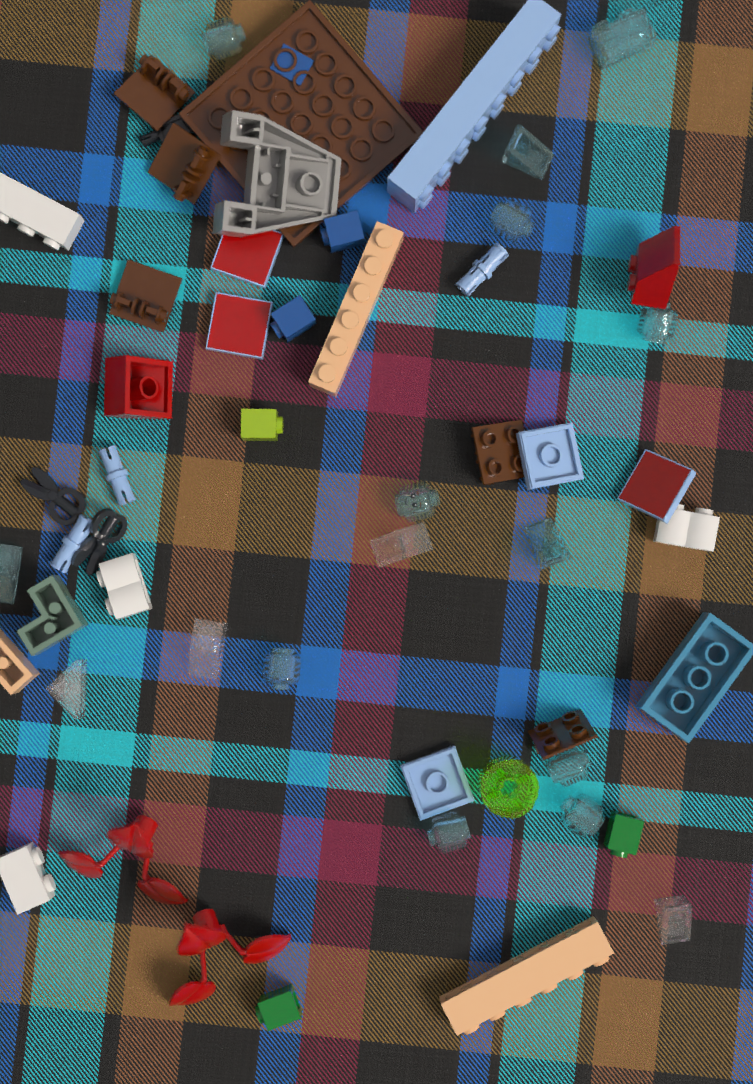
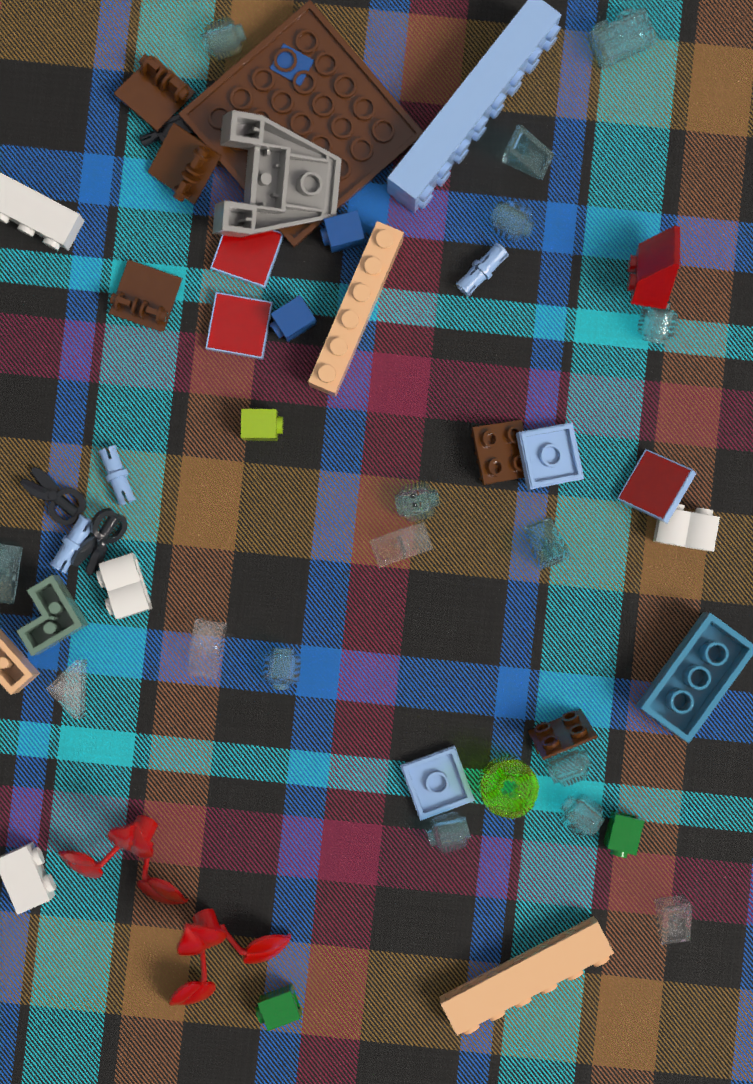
red slope [104,355,173,419] -> none

